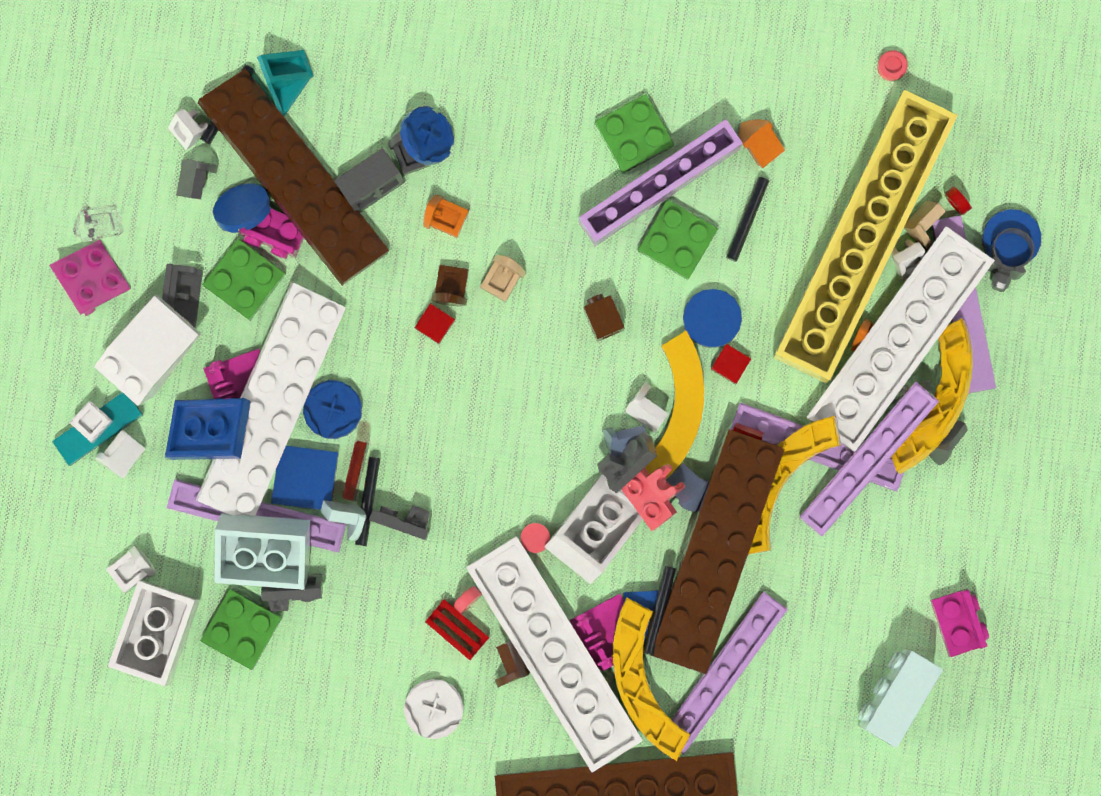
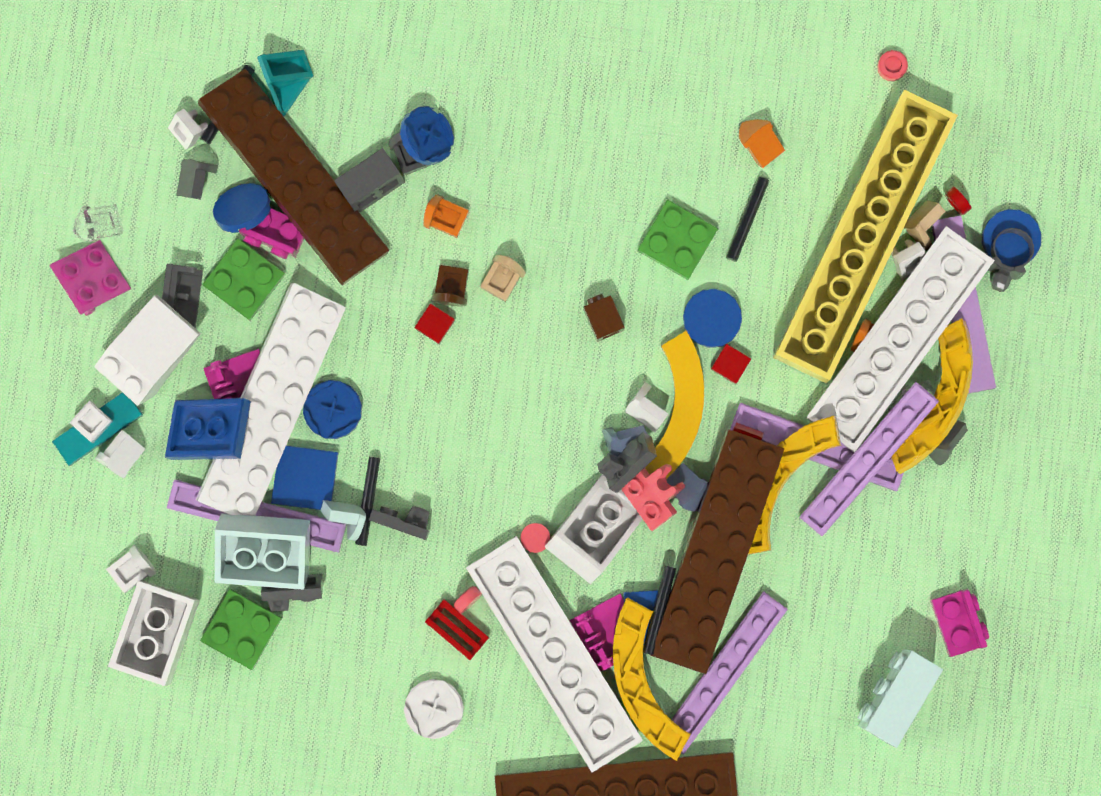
clear red tile [342,441,369,502] -> none
reddish brown tile [495,641,530,688] -> none
lavender brick [578,119,743,247] -> none
bright green plate [595,94,674,174] -> none

